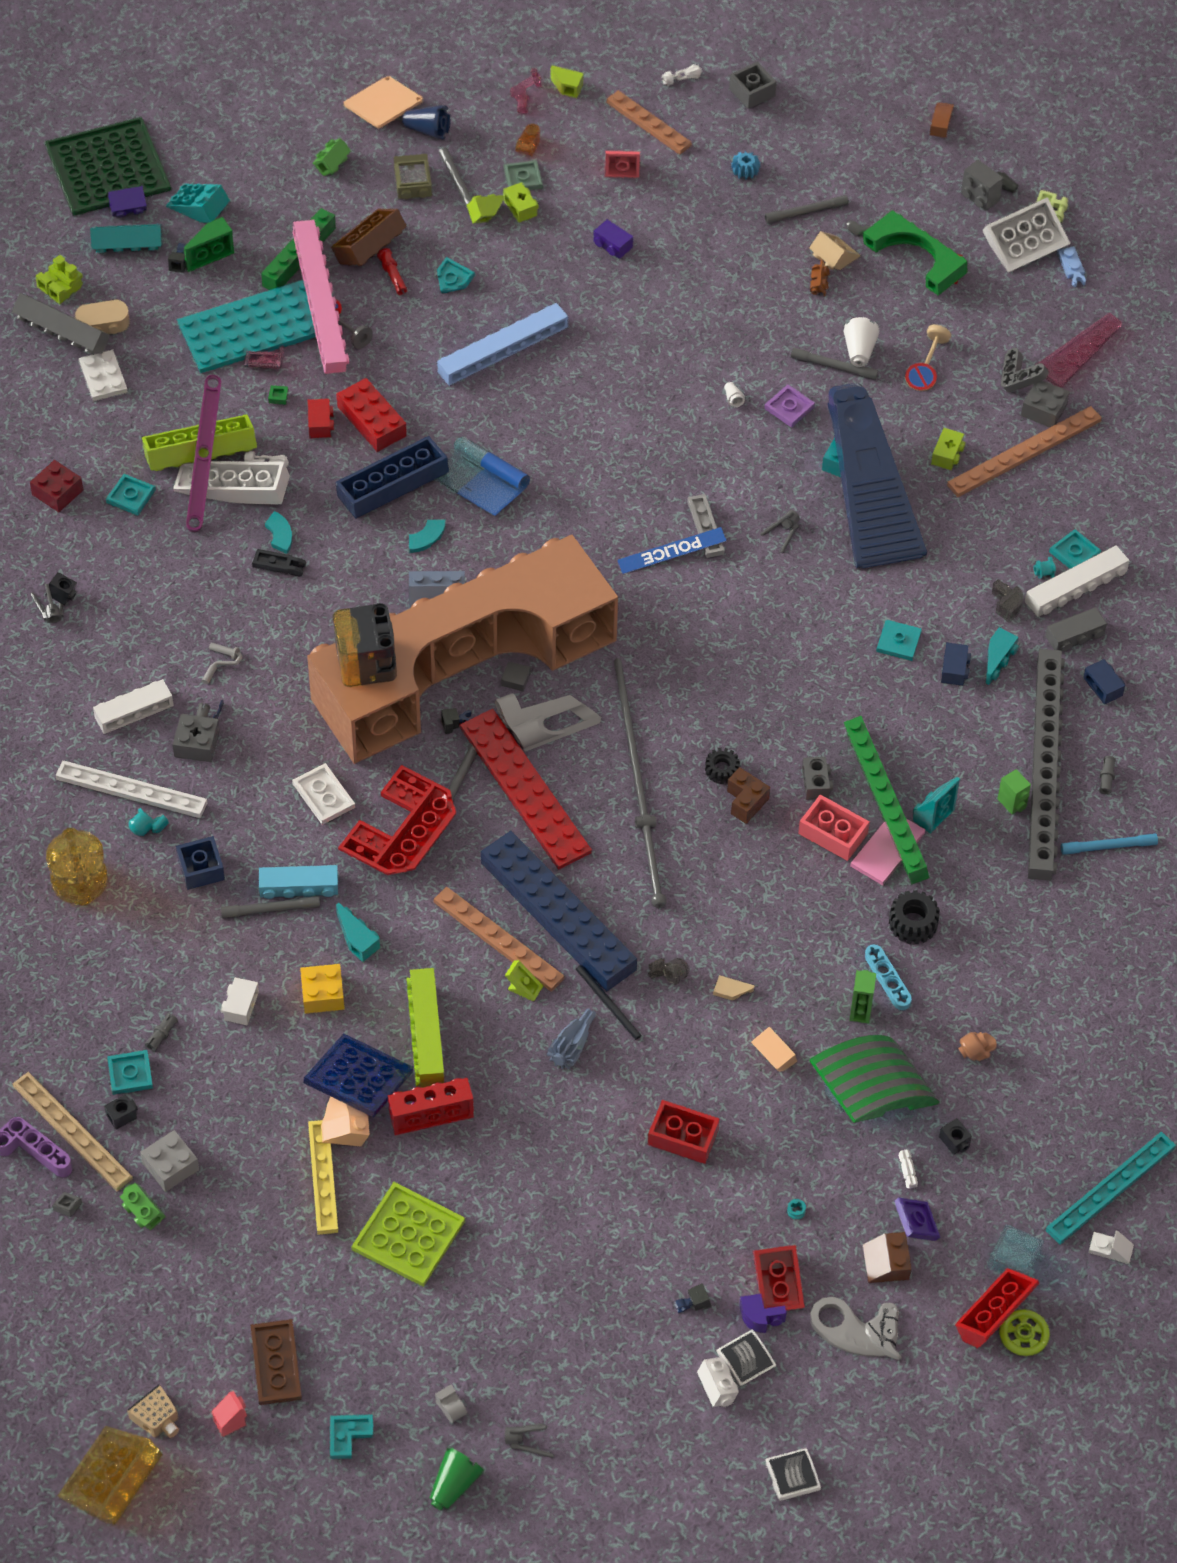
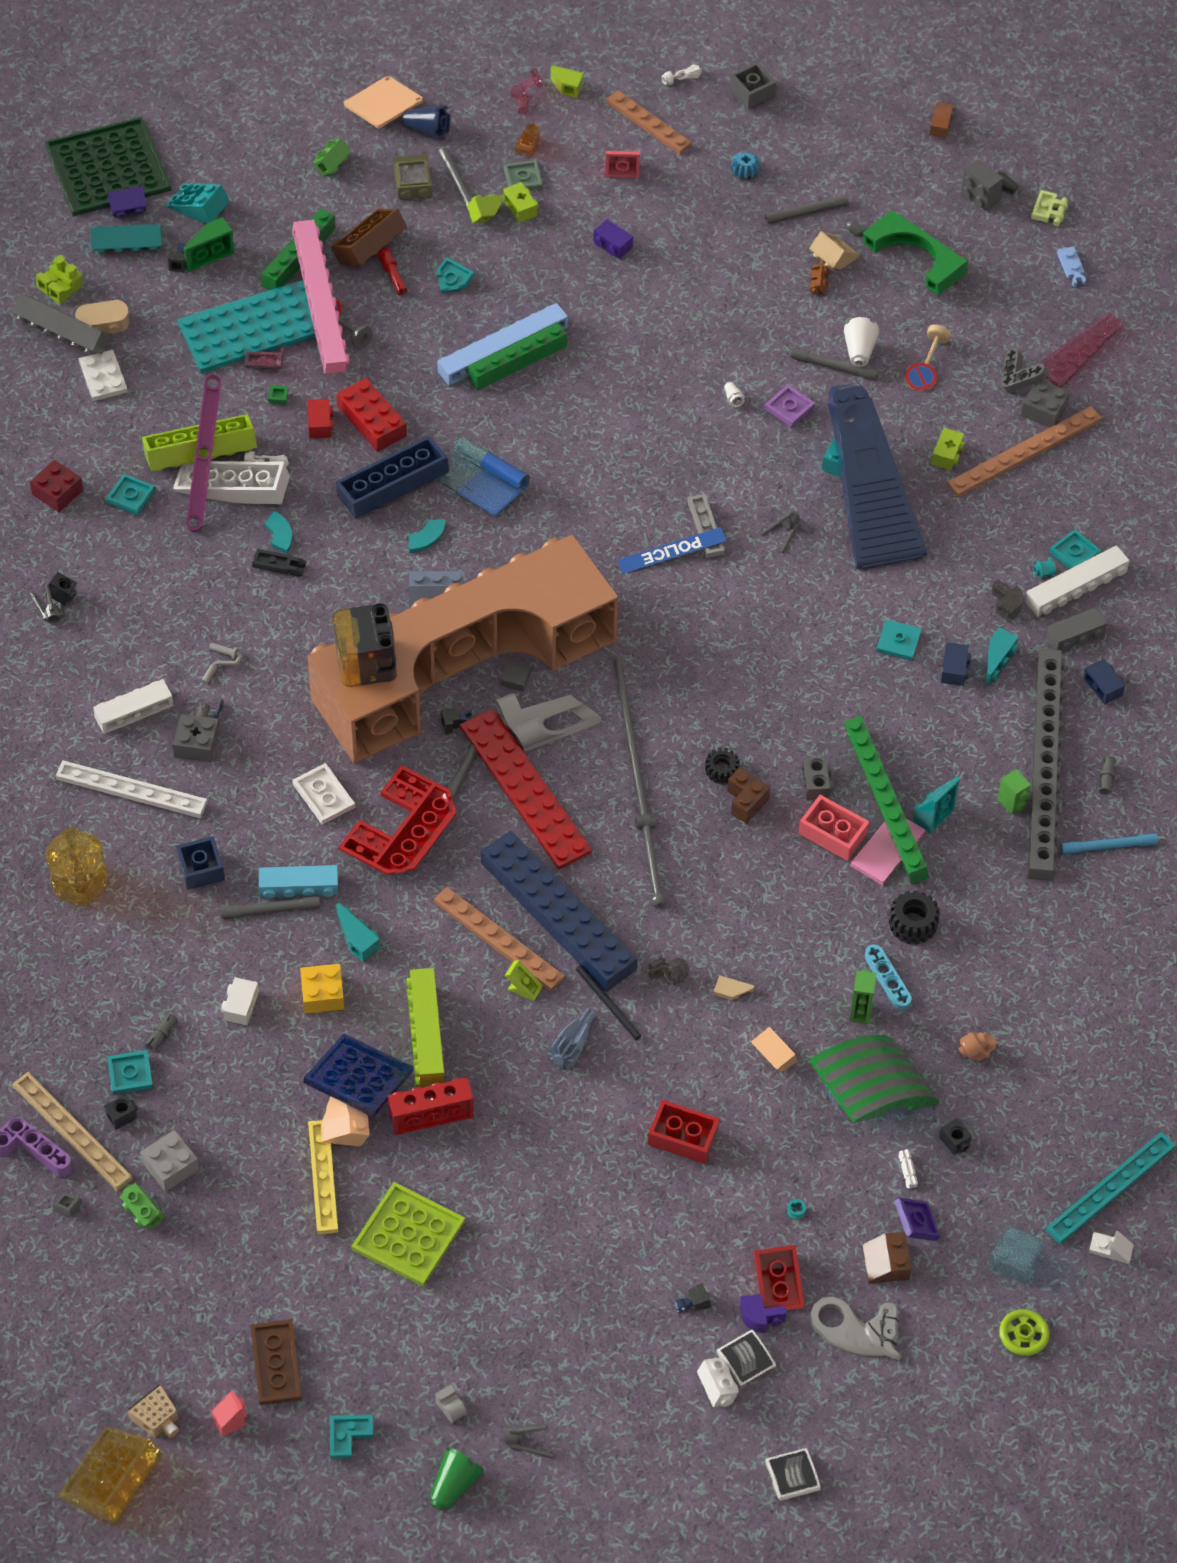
teal piece [128,808,169,836] -> none
red slope [955,1268,1040,1348] -> none
white slope [983,197,1070,273] -> none
none -> green brick [468,322,567,390]

